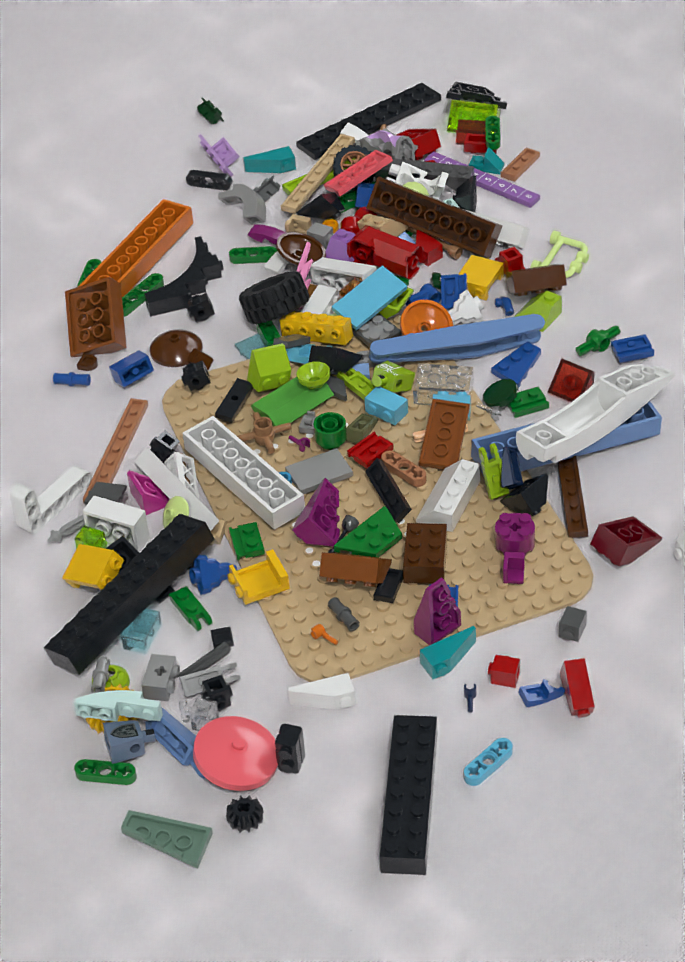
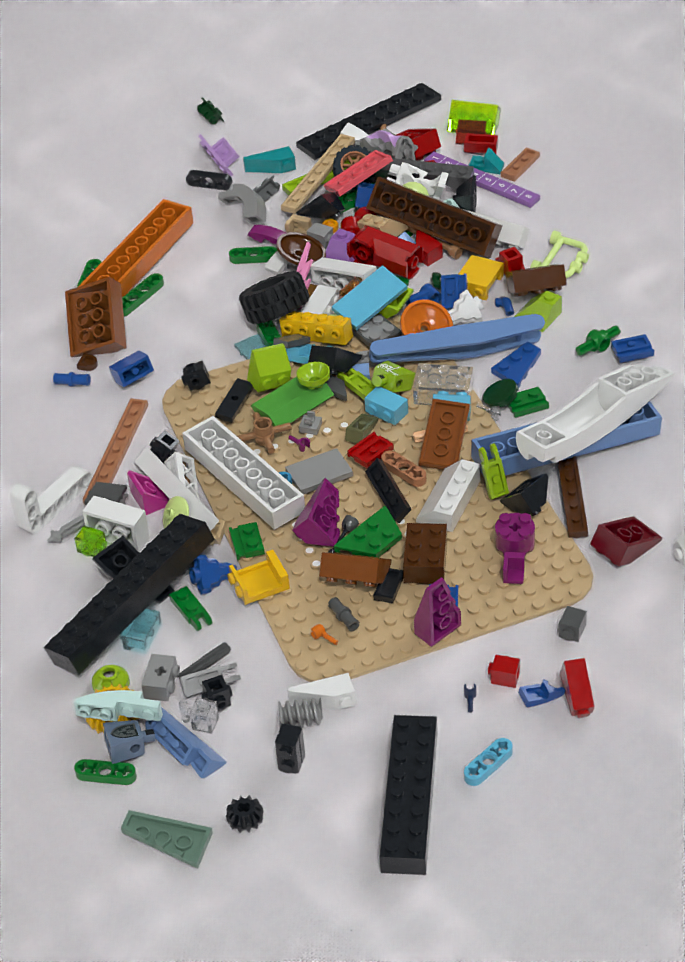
yellow panel [62,544,124,591] -> none
light grey pin [91,656,110,693] -> none
black arch [144,236,224,317] -> none
reddish brown dish [149,329,203,367] -> none
black brick [187,293,215,322] -> none
reddish brown slope [188,348,214,370] -> none
coral dish [193,716,278,791] -> none
black tile [210,627,234,649] -> none
green piece [313,412,347,450] -> none
teal slope [420,626,476,680] -> none
black wing [446,82,507,109] -> none
green beam [485,116,501,150] -> none
dark blue slope [501,446,523,490] -> none
clear red slope [548,358,595,402] -> none
none -> light grey piece [278,698,323,727]

